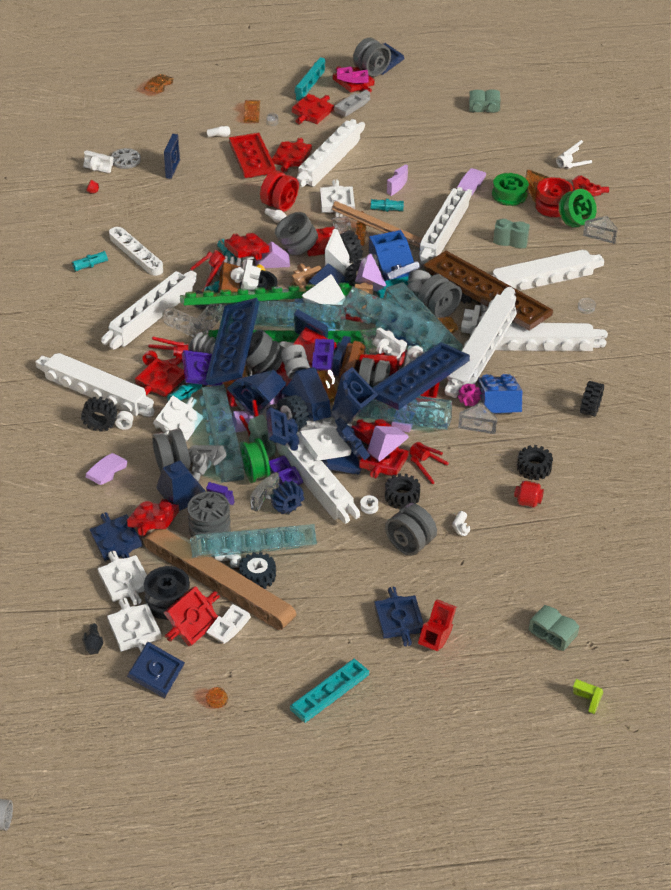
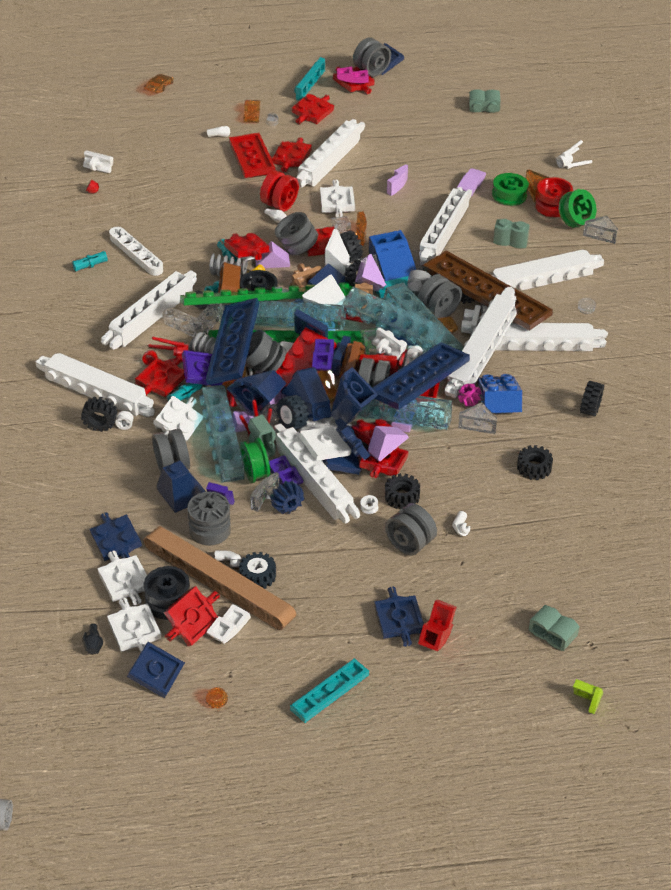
lavender slope [86,453,127,485] -> none
light grey wheel [111,148,141,169] -> none
red plate [127,498,179,536] -> none
dark blue plate [164,134,180,179] -> none
light grey piece [188,445,226,482] -> none
red plant [190,250,226,292] -> none
clear light blue brick [190,524,317,558] -> none
white hips [231,260,261,291] -> none
dark blue plate [266,407,299,451] -> none
light grey wheel [281,345,310,379] -> none
medium nougat axle [332,201,423,248] -> none
light grey hinge [334,90,371,117] -> none
teal pin [371,199,404,212] -> none
plate [381,261,420,281] -> none
red plant [409,442,449,484] -> none
red head [514,481,544,508] -> none
red piece [572,175,609,199] -> none

